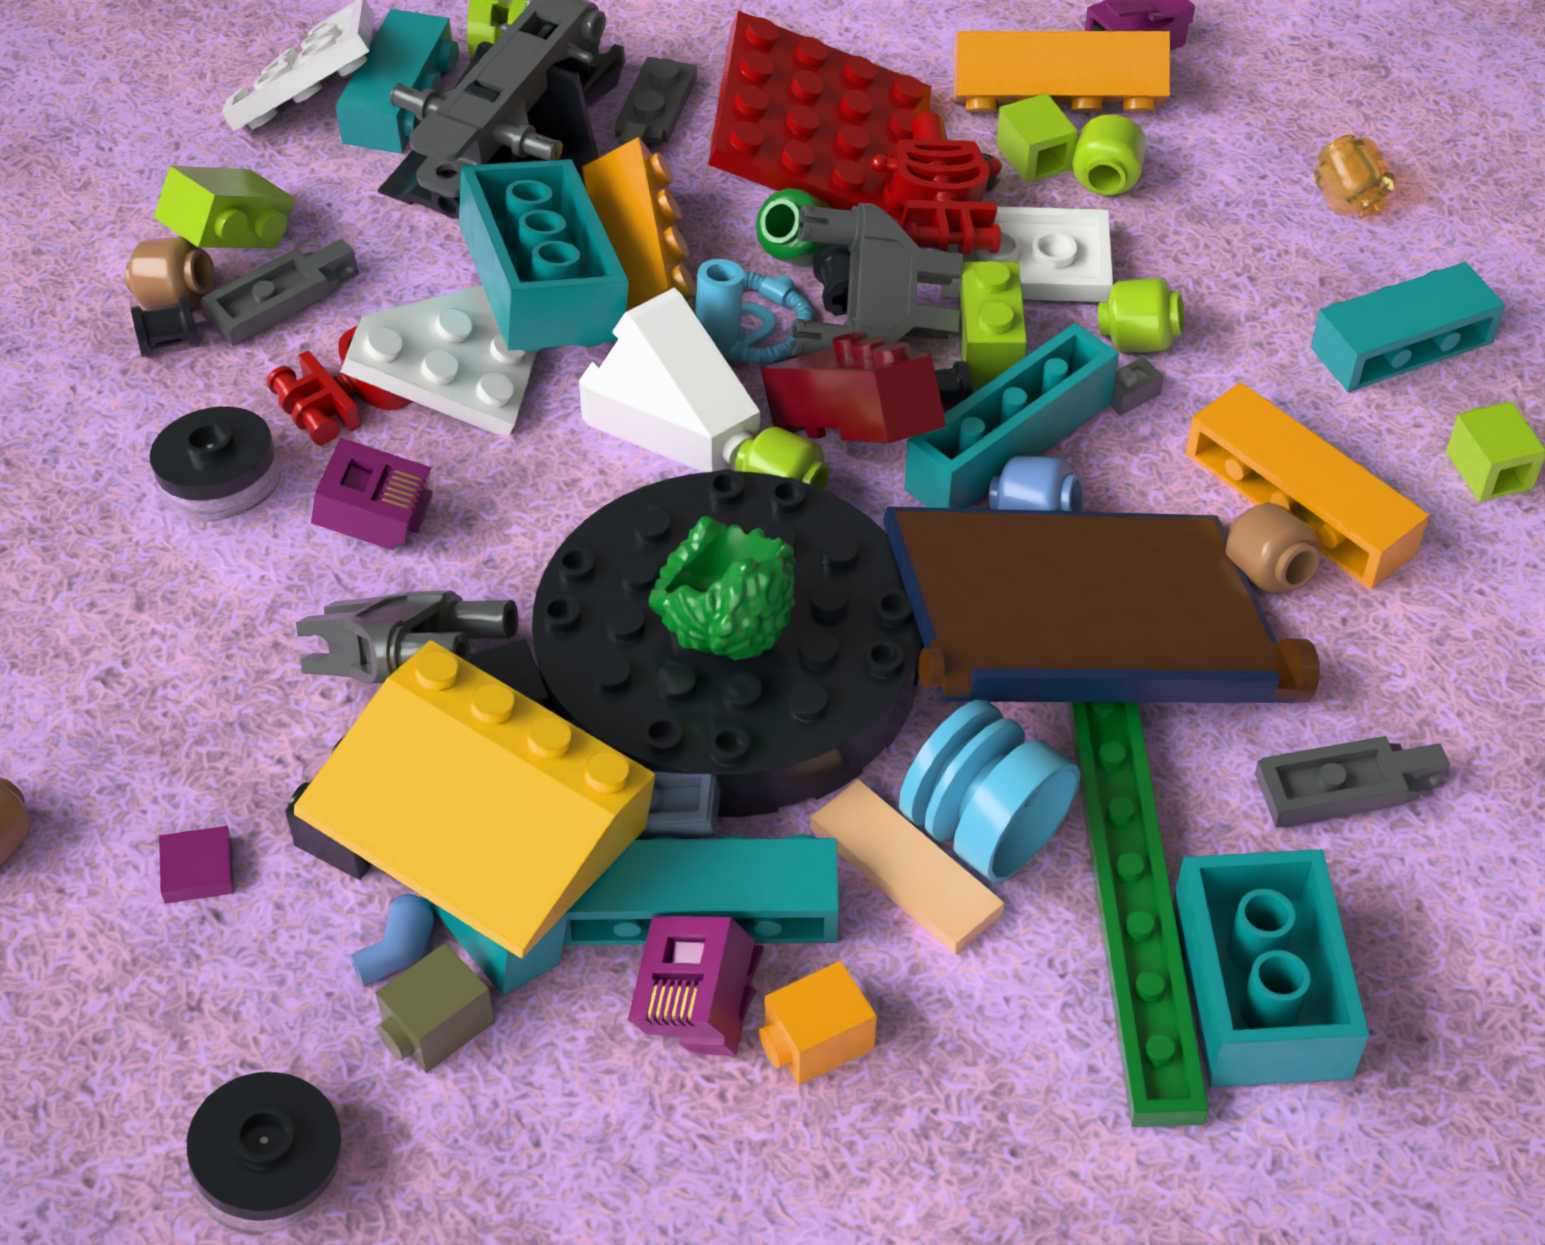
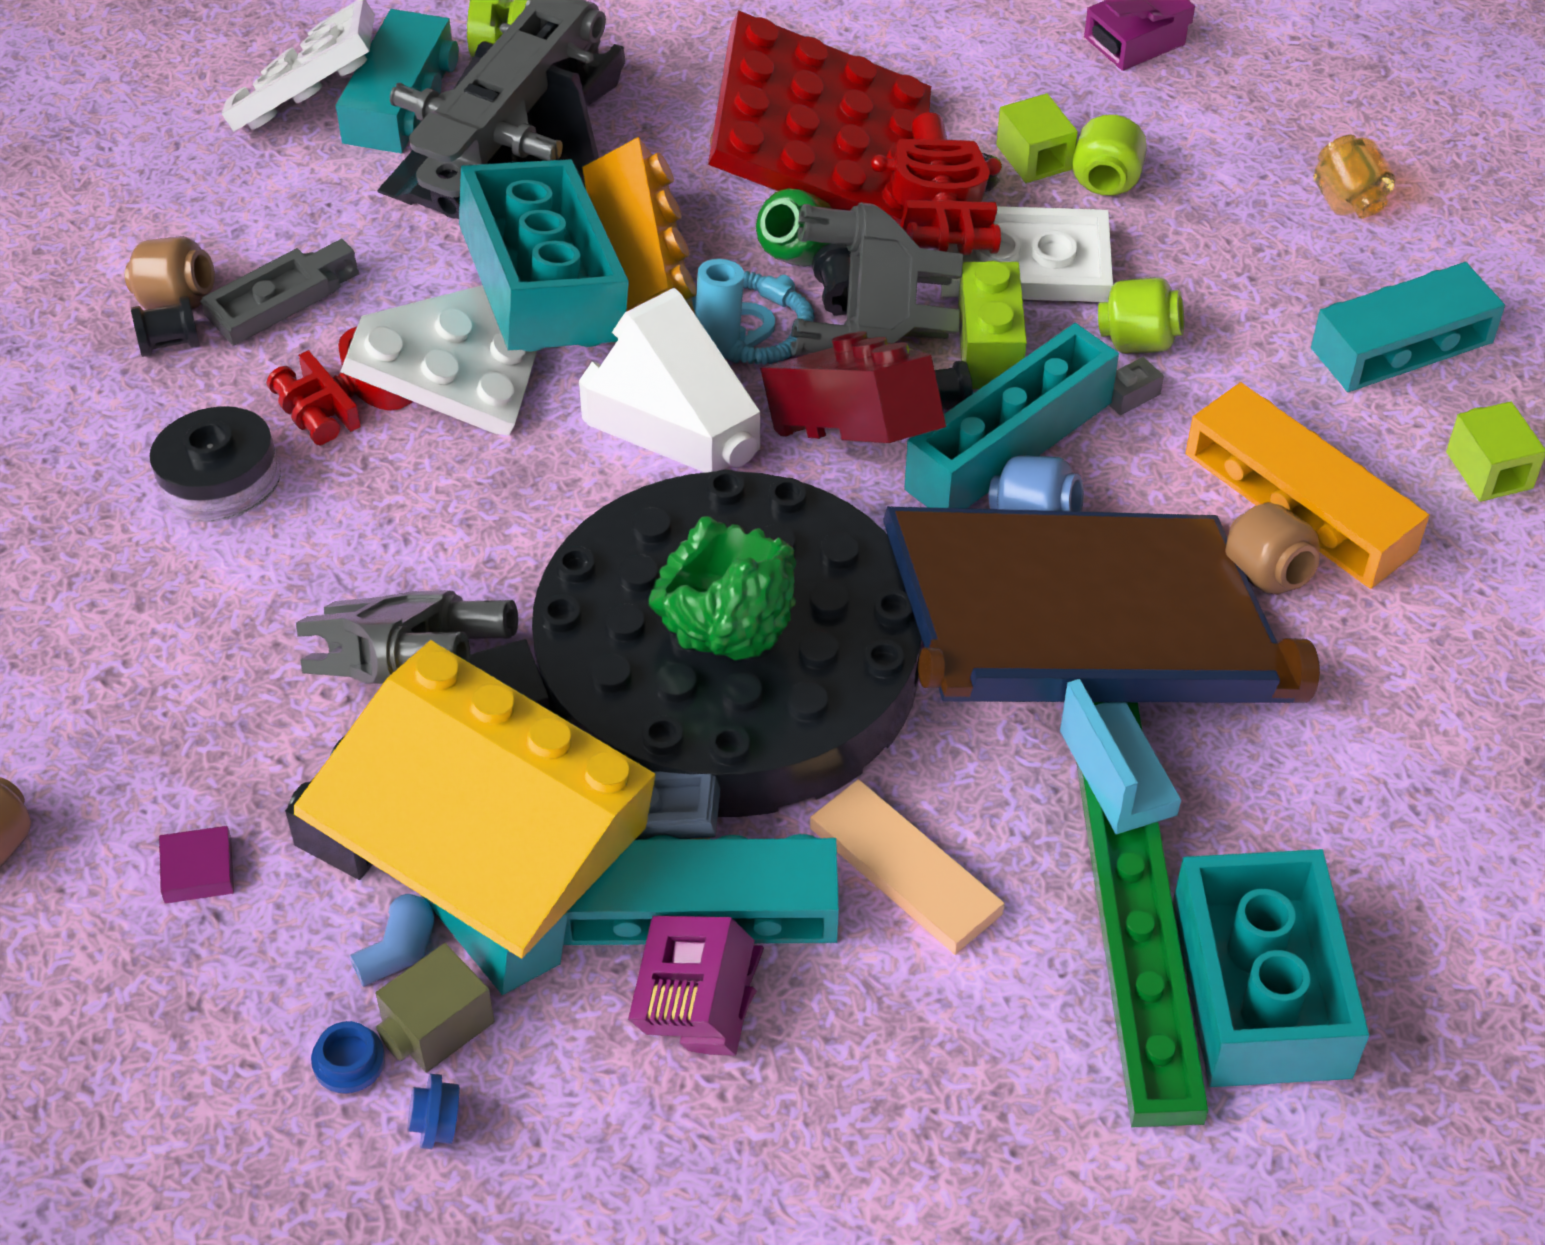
lime brick [154,165,295,248] -> none
black piece [186,1072,341,1236] -> none
magenta piece [311,437,433,550] -> none
dark grey hinge [615,56,697,148] -> none
lime head [735,426,830,490] -> none
light orange brick [759,960,877,1085] -> none
medium azure wheel [899,700,1081,883] -> none
light orange brick [953,31,1170,113] -> none
dark grey hinge [1255,736,1450,828] -> none
none -> blue plate [311,1021,385,1094]
none -> blue plate [407,1073,460,1149]
none -> medium azure panel [1060,679,1181,834]

